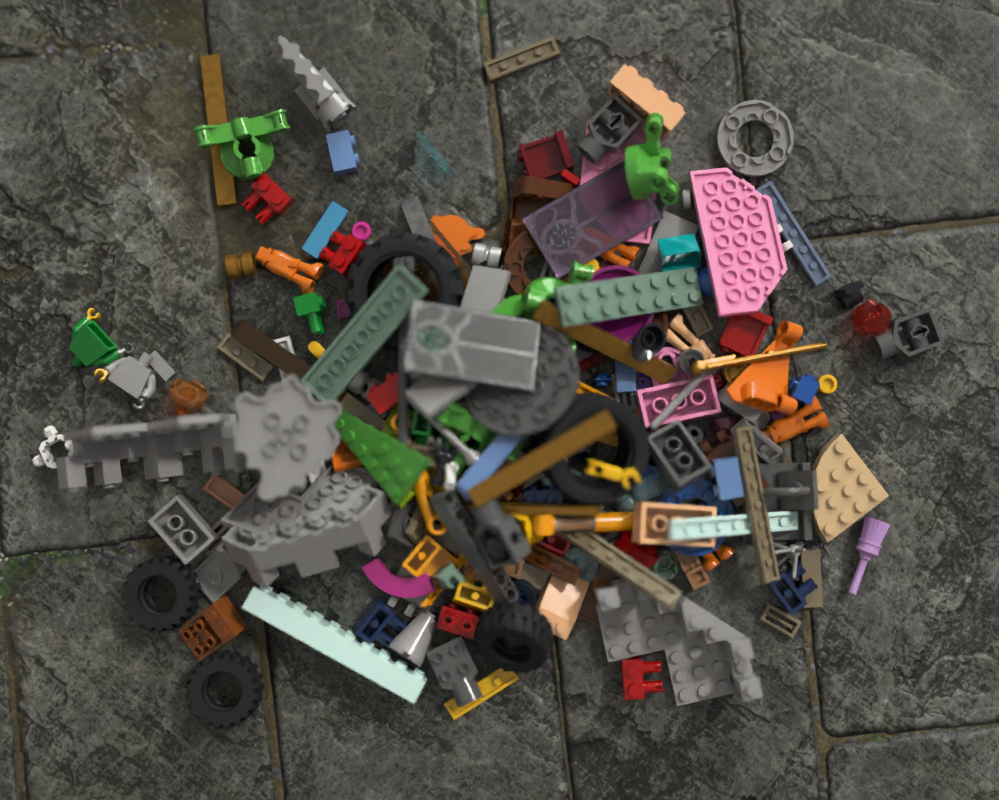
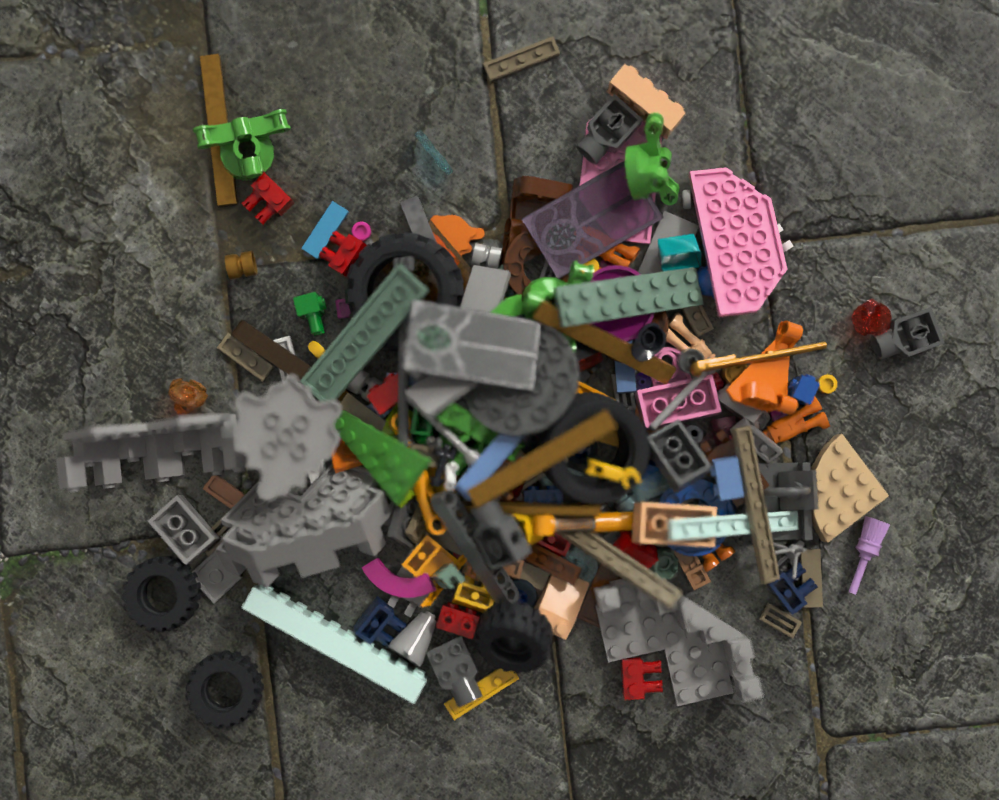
white piece [32,426,74,469] -> none
green torso [69,308,134,367] -> none
light grey torso [94,351,156,410] -> none
light grey window [150,350,176,381] -> none
dark orange slope [178,595,248,662] -> none
orange piece [255,246,324,295] -> none
light grey piece [277,35,357,132] -> none
medium blue brick [326,130,360,176] -> none
dark red panel [516,130,575,179] -> none
red tile [560,169,580,189] -> none
blue plate [592,373,612,389] -> none
light grey plate [716,100,794,177] -> none
red panel [717,311,773,358] -> none
sand blue tile [756,180,832,287] -> none
black plate [834,280,865,310] -> none

